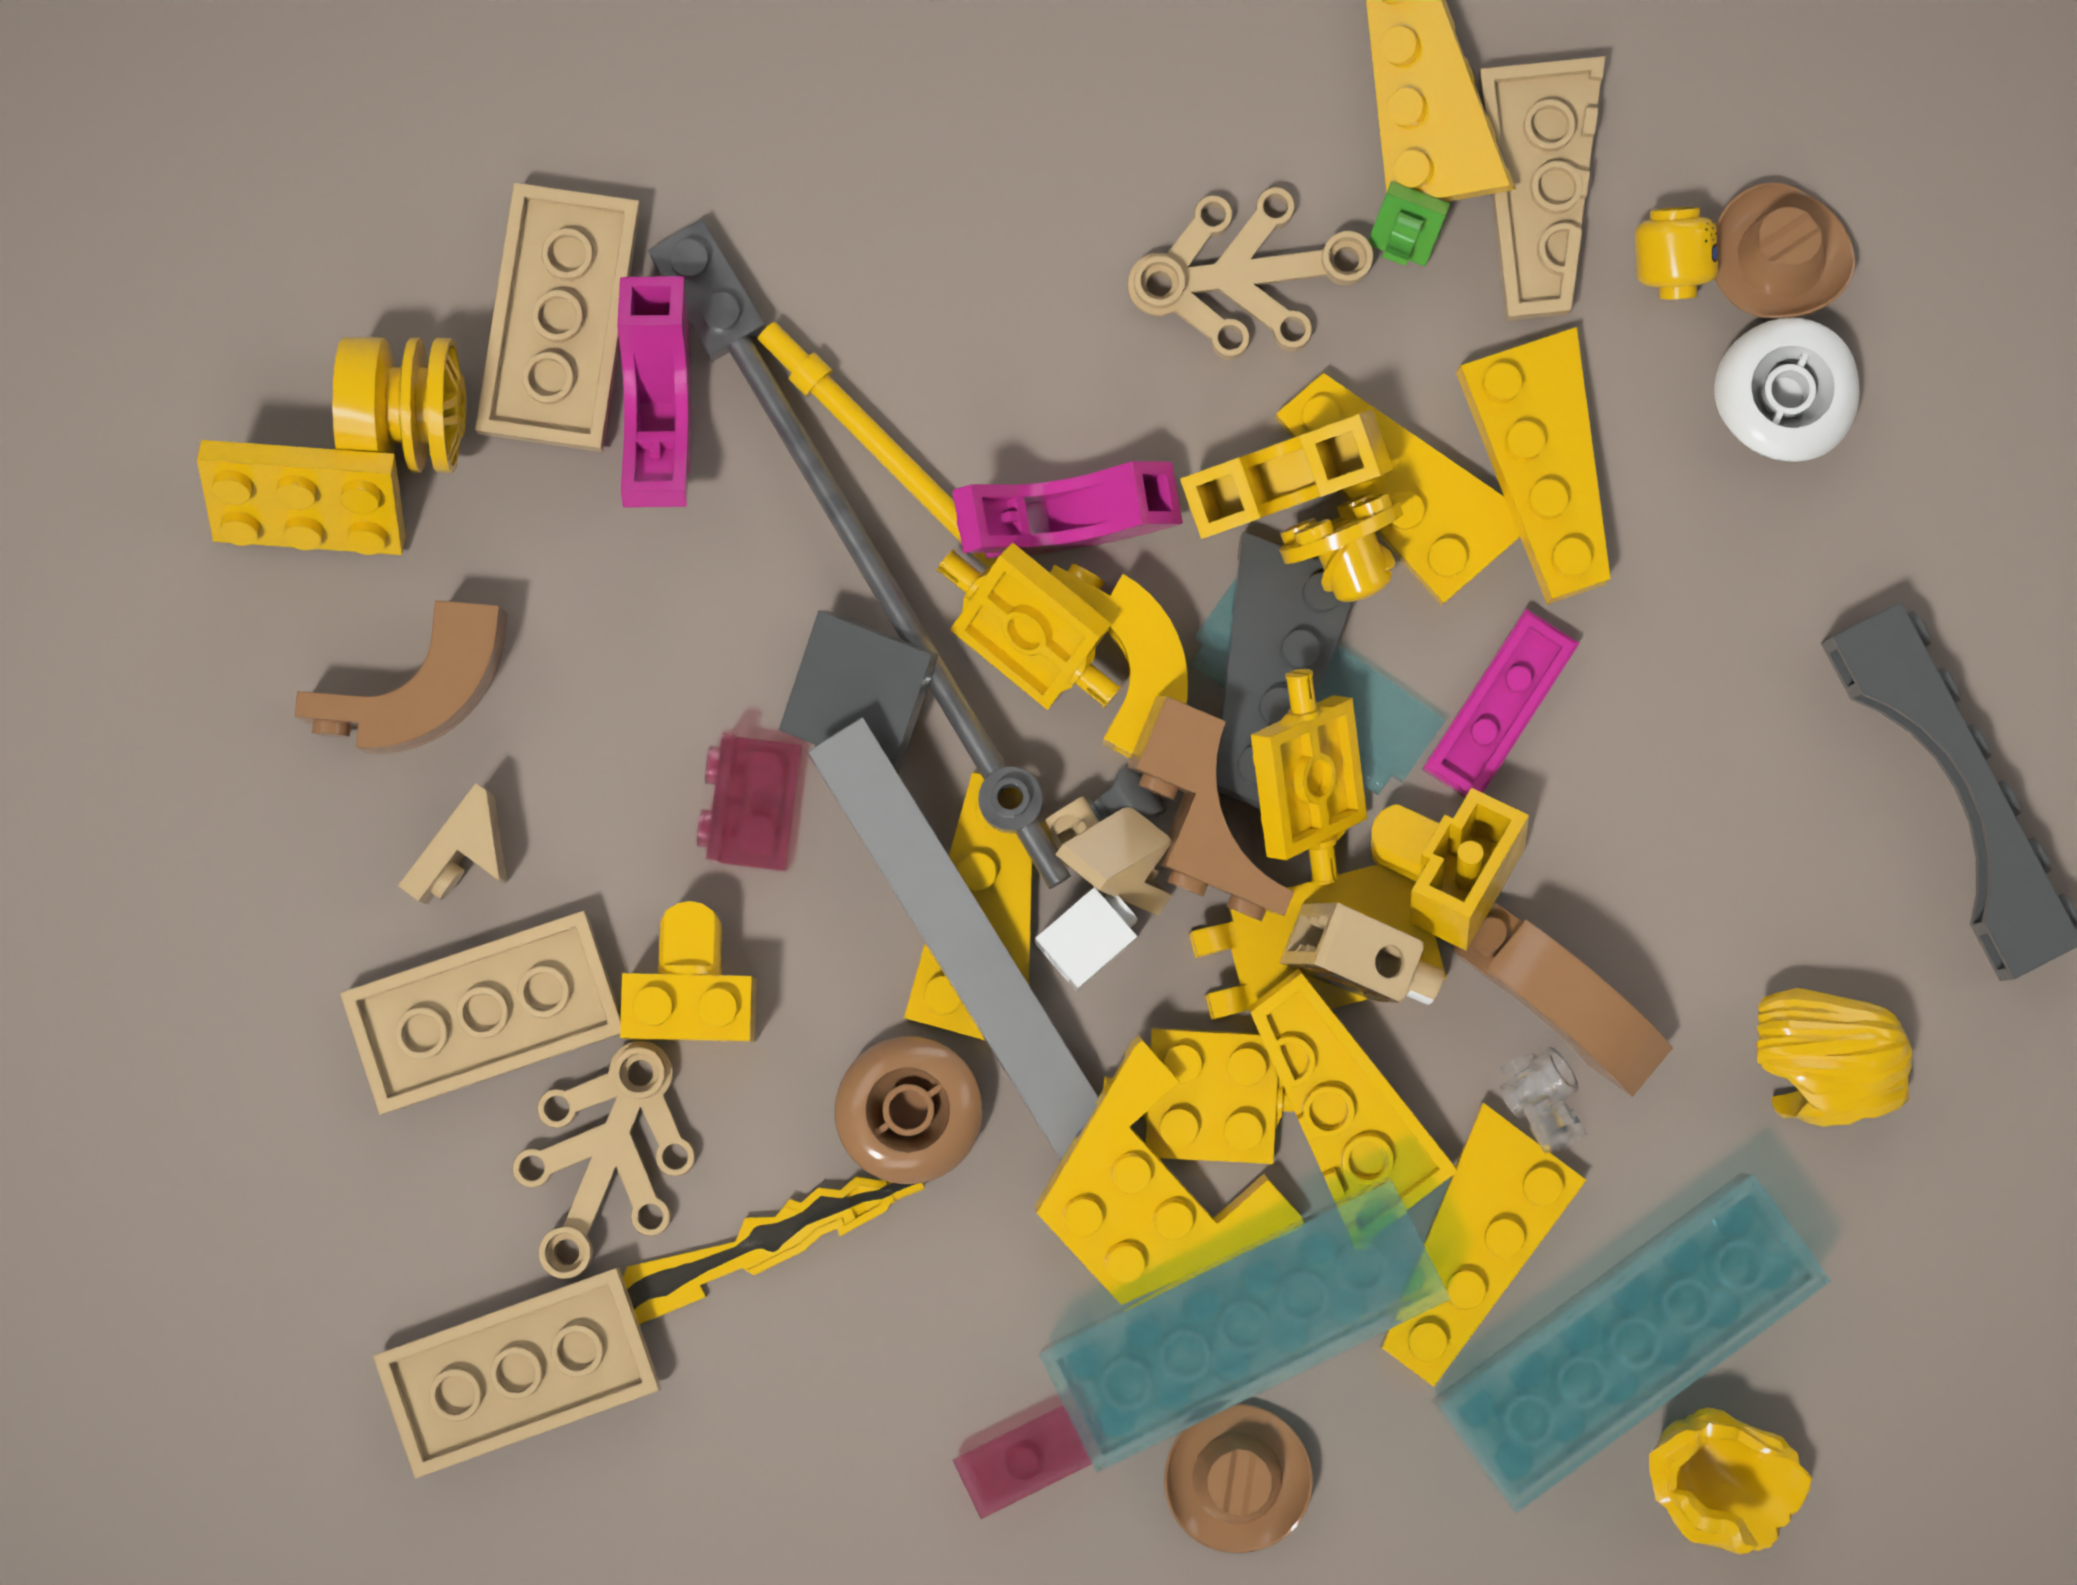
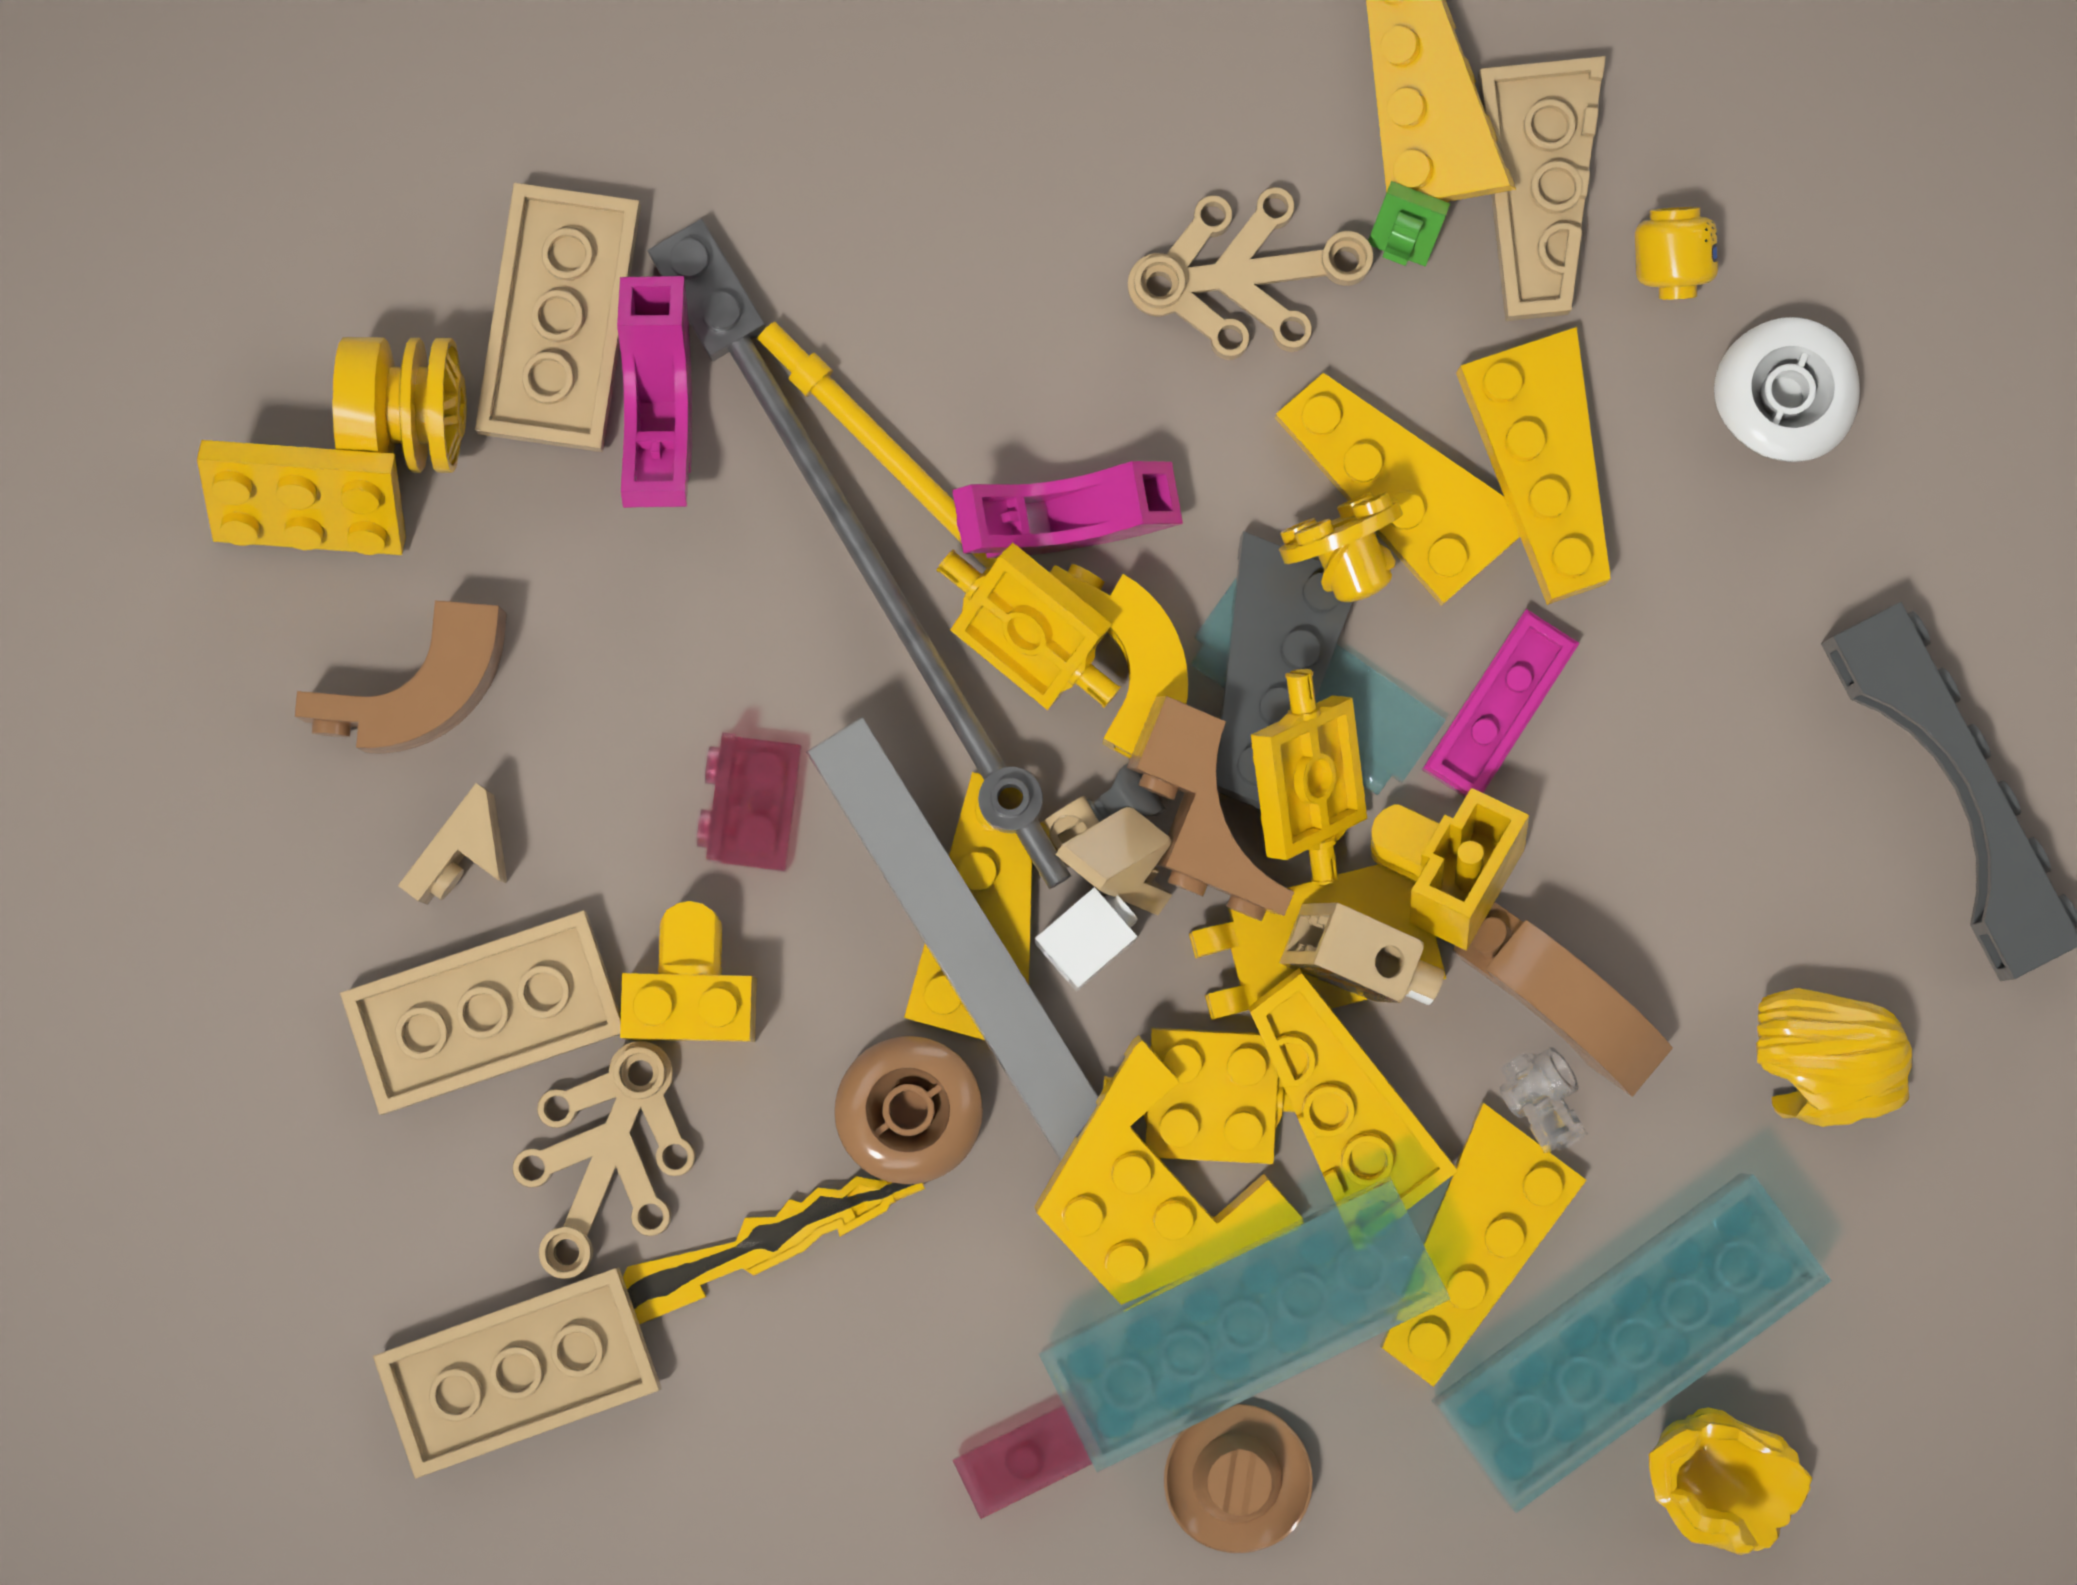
dark grey tile [779,610,939,774] -> none
yellow arch [1180,410,1394,539] -> none
medium nougat hat [1715,182,1856,318] -> none

